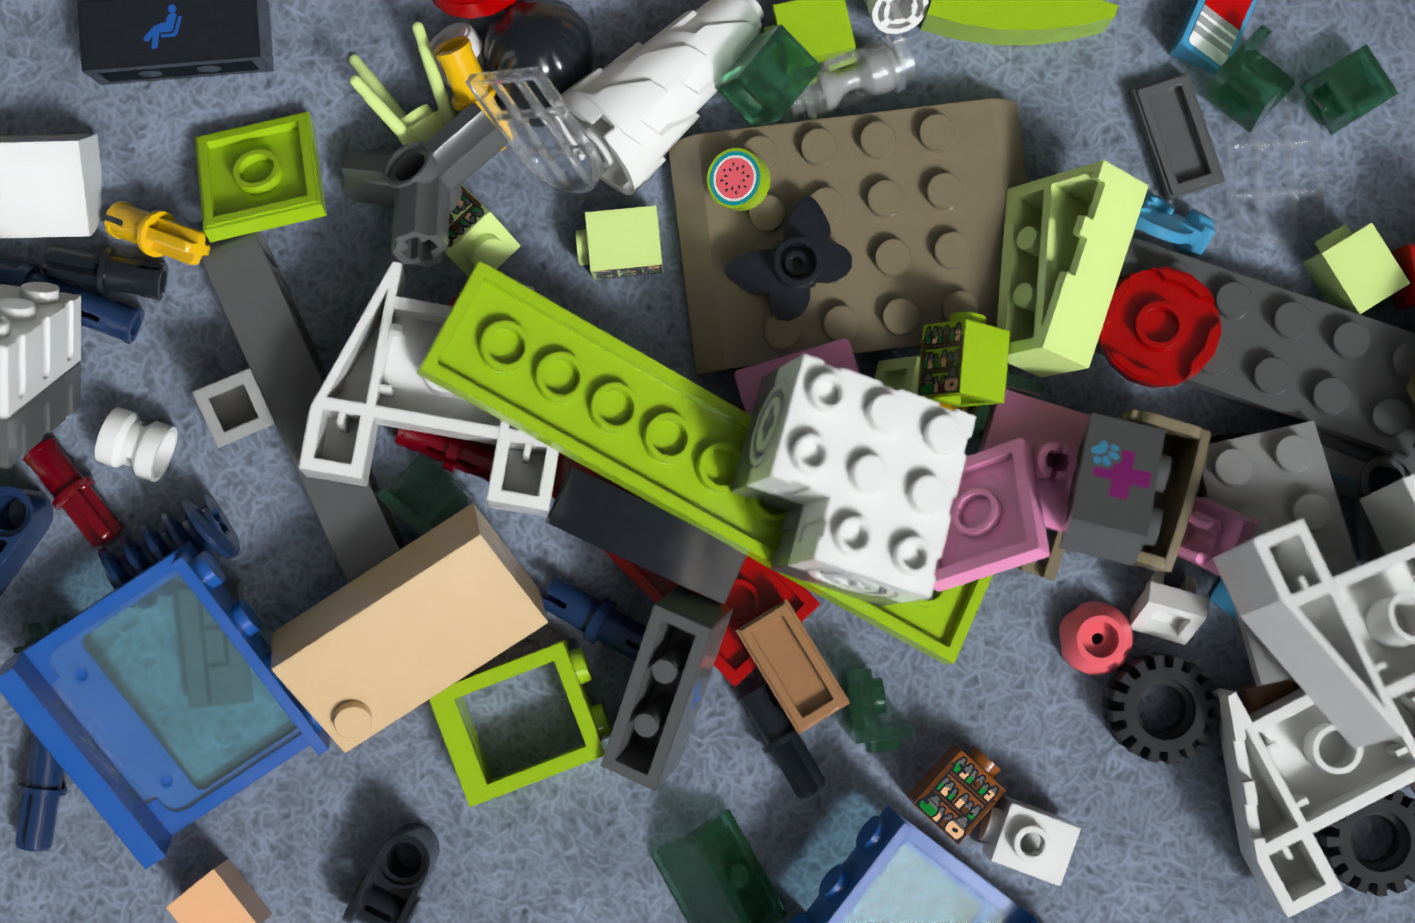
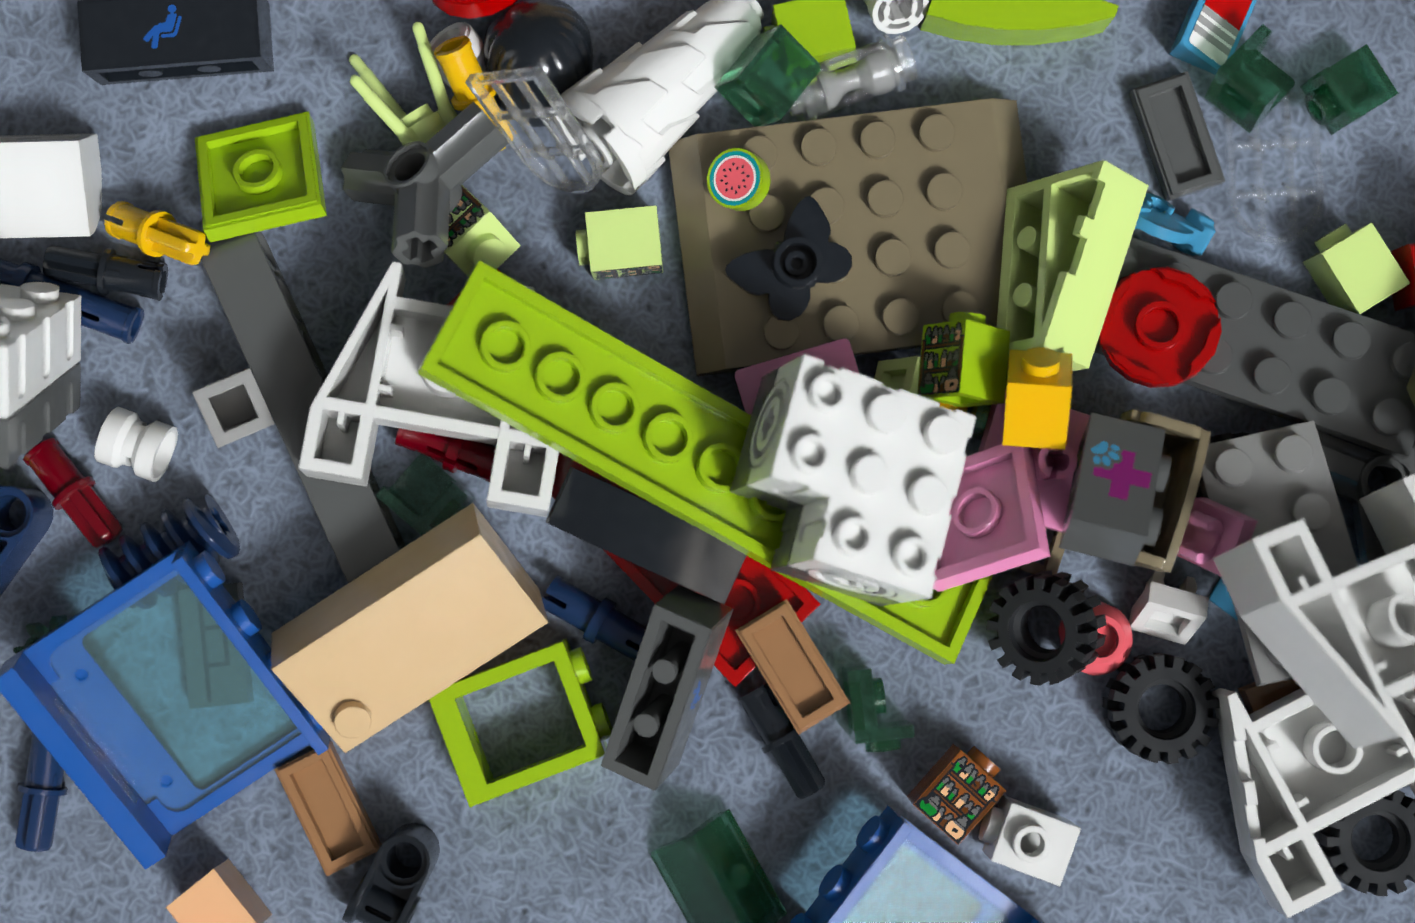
none -> medium nougat tile [274,741,382,876]
none -> black tyre [986,570,1106,686]
none -> yellow brick [1002,347,1072,450]

